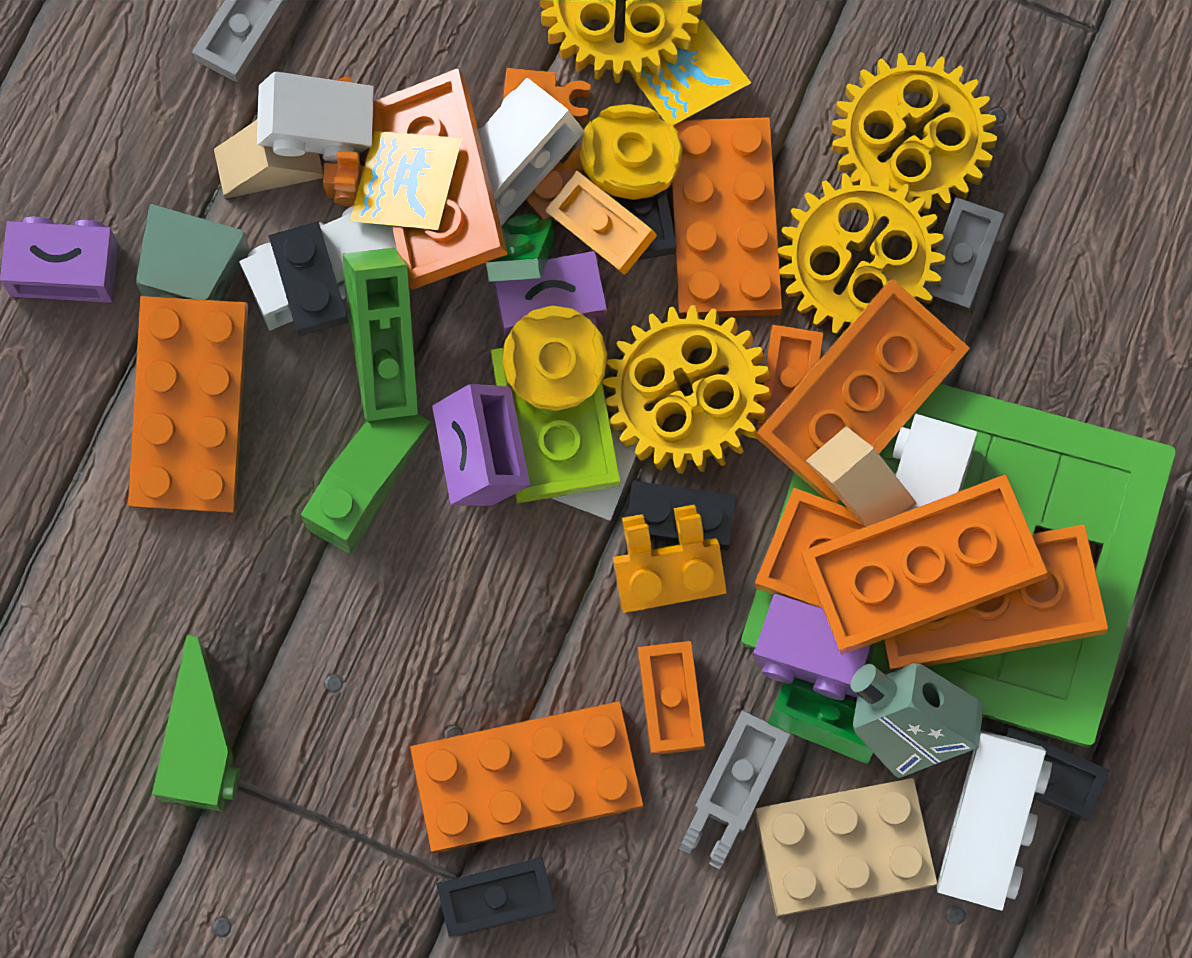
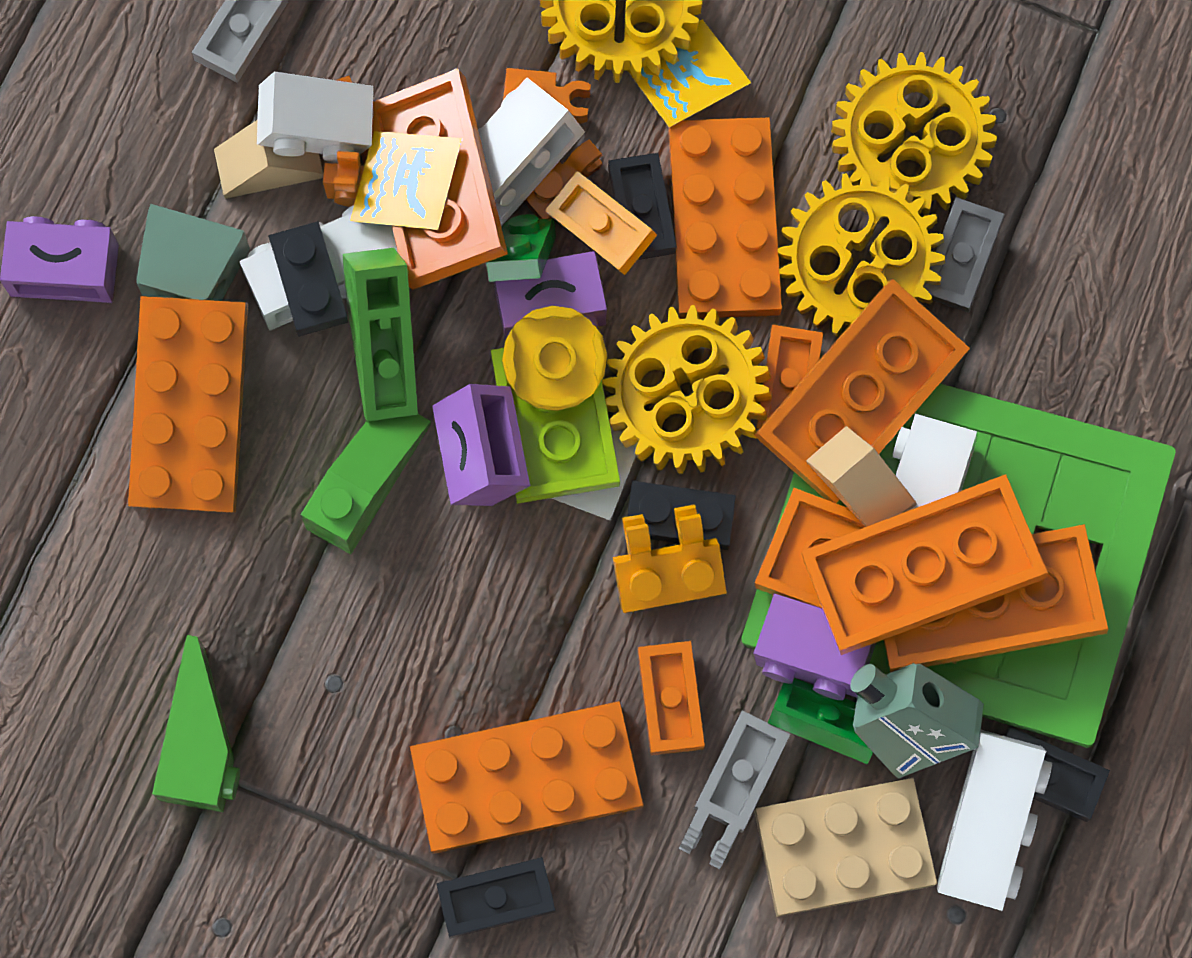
yellow tile [579,104,683,200] -> none

